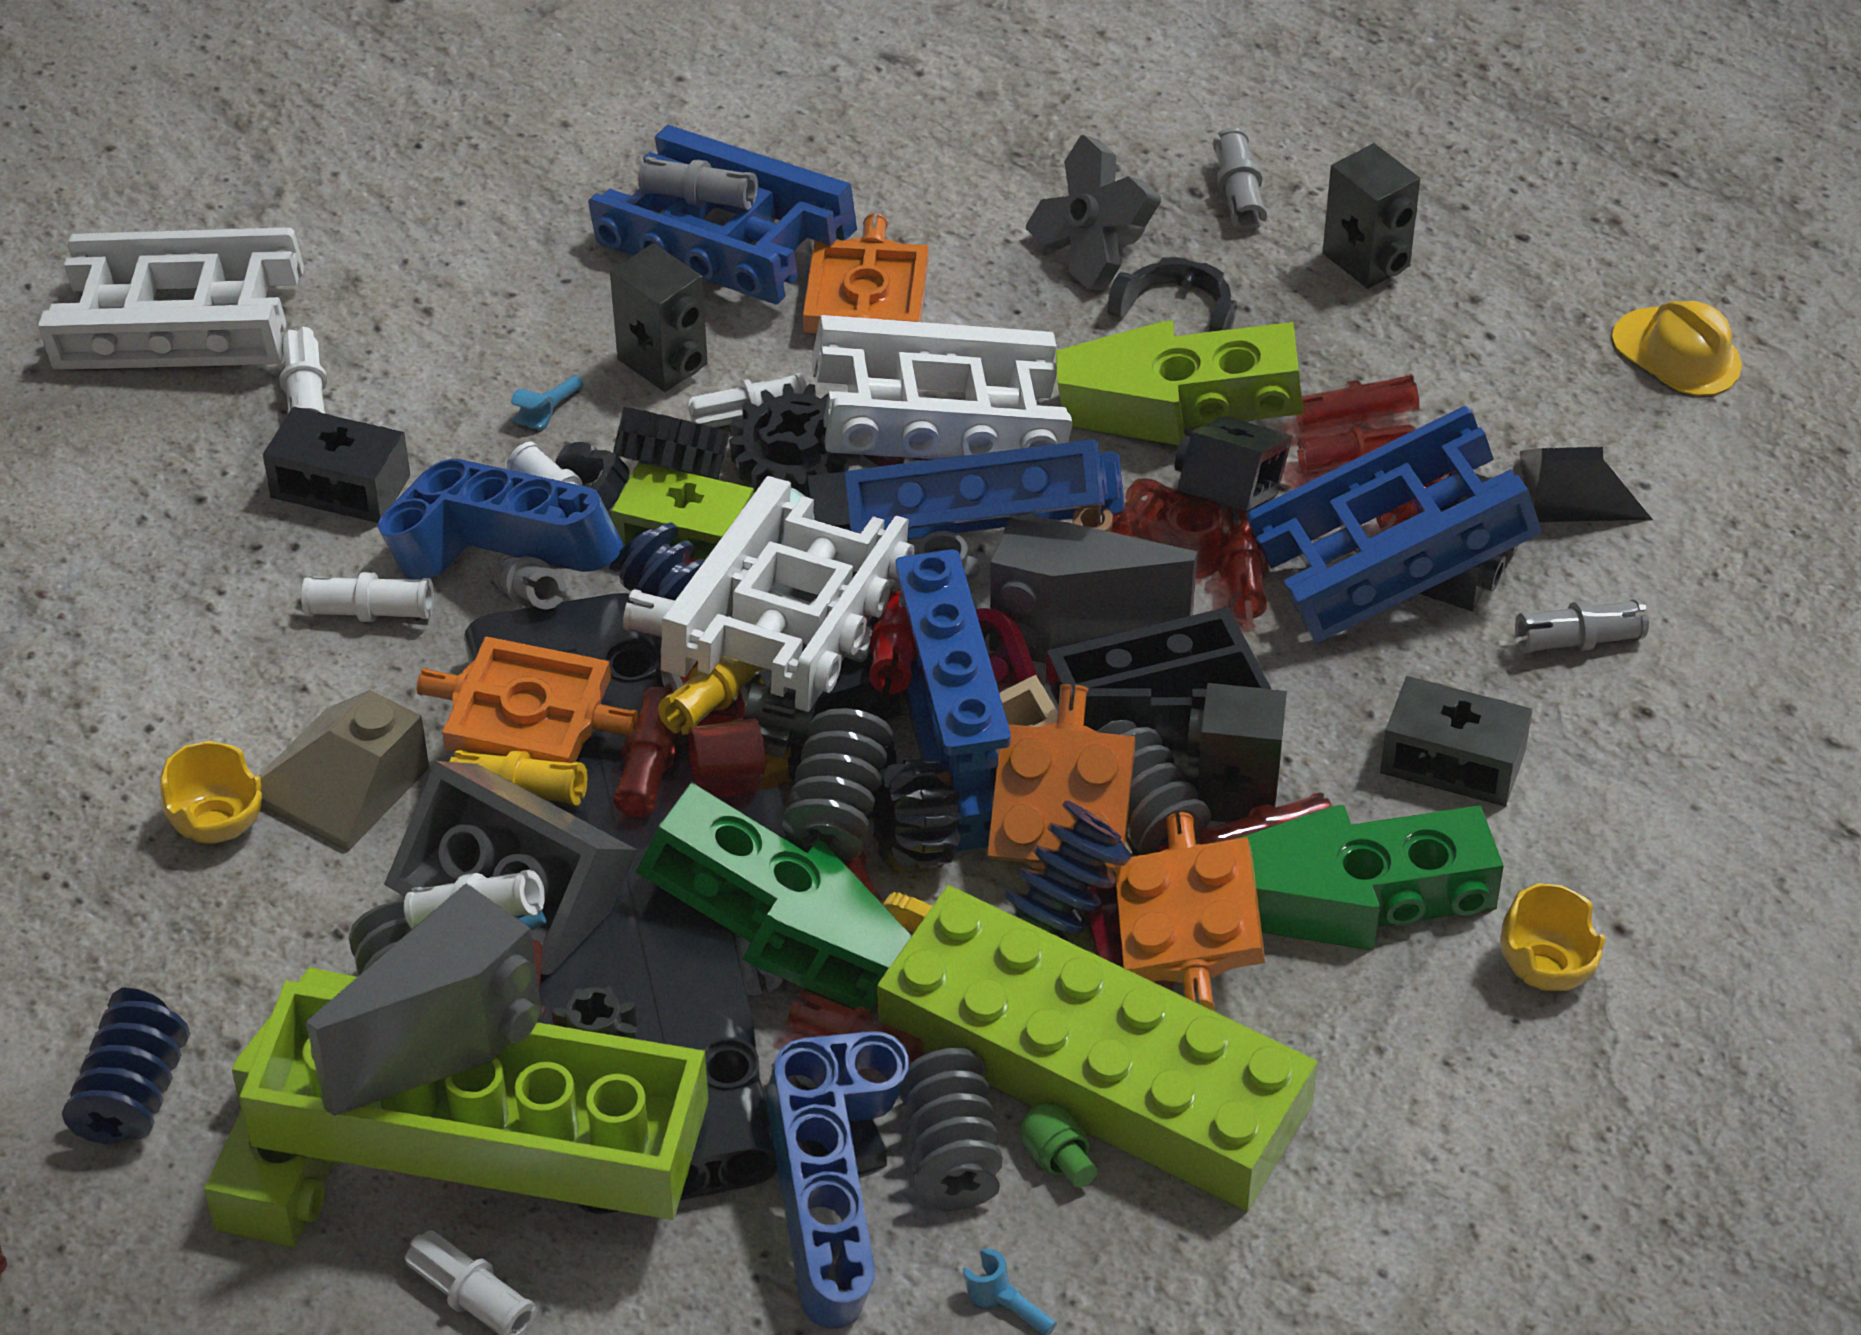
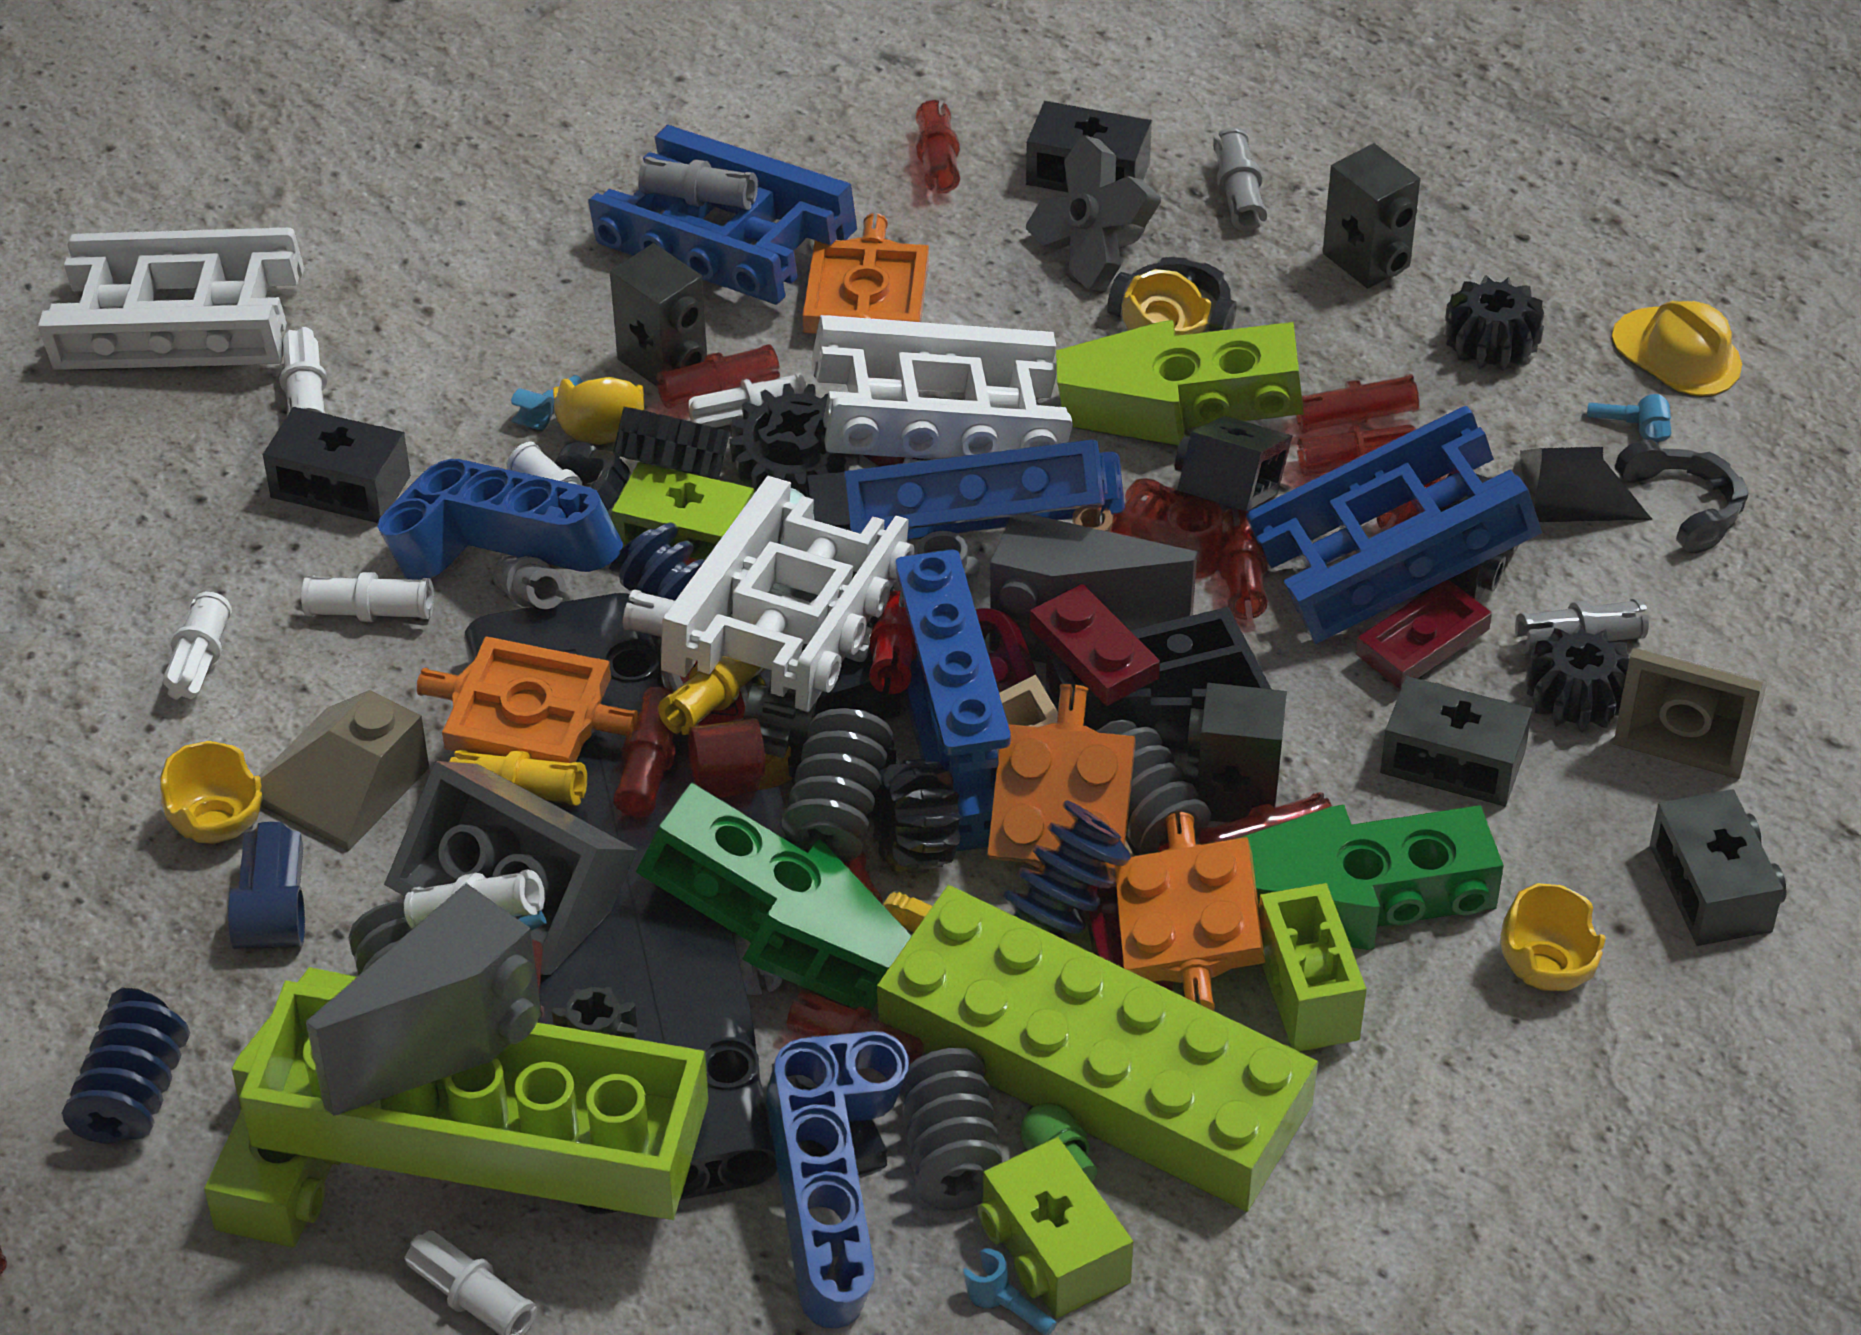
none -> white axle [162,592,232,700]
none -> dark blue piece [228,822,305,949]
none -> yellow hair [553,377,644,445]
none -> clear red pin [657,344,780,409]
none -> clear red pin [915,100,961,194]
none -> lime brick [978,1137,1134,1319]
none -> black brick [1026,101,1152,193]
none -> dark red plate [1030,583,1160,706]
none -> yellow hair [1122,269,1211,336]
none -> lime brick [1259,883,1367,1051]
none -> dark red plate [1356,579,1492,690]
none -> black gear [1444,275,1544,372]
none -> black gear [1525,624,1629,733]
none -> dark azure hand [1587,394,1671,442]
none -> dark tan slope [1613,648,1767,779]
none -> black piece [1614,439,1749,554]
none -> pearl dark grey brick [1649,789,1787,946]

